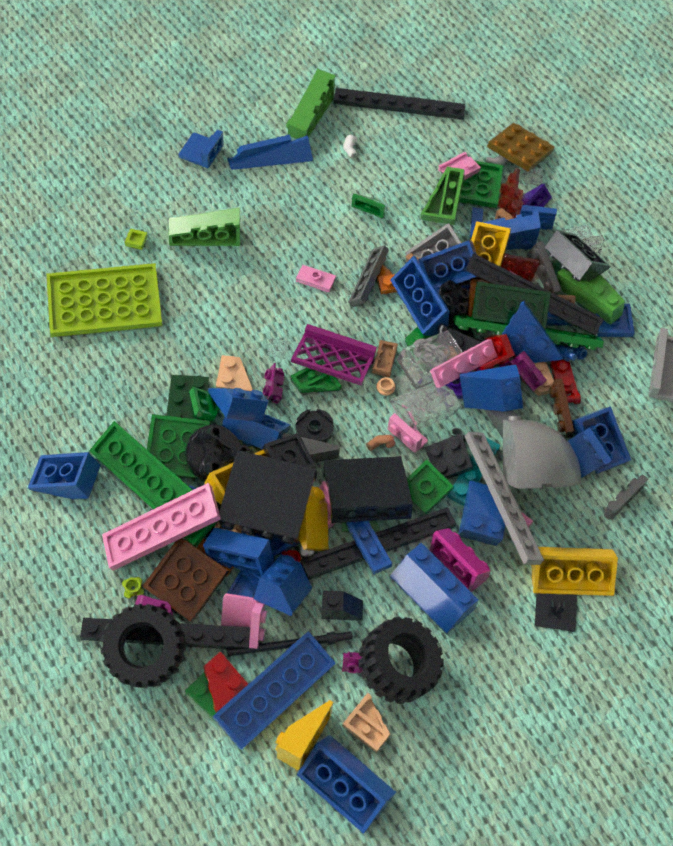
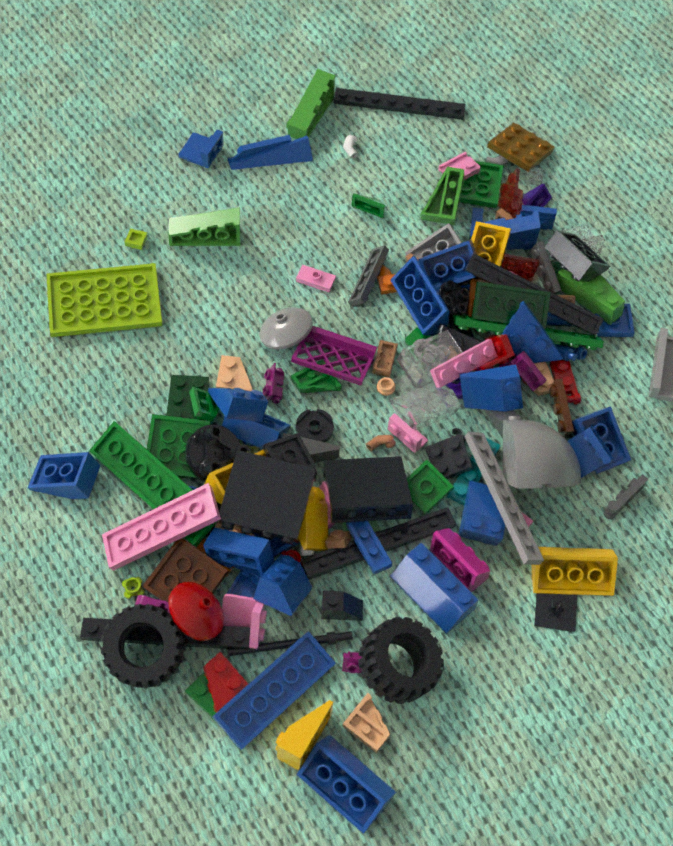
none -> red dish [168,582,224,641]
none -> light grey dish [259,307,313,350]
none -> medium nougat plate [325,530,352,549]

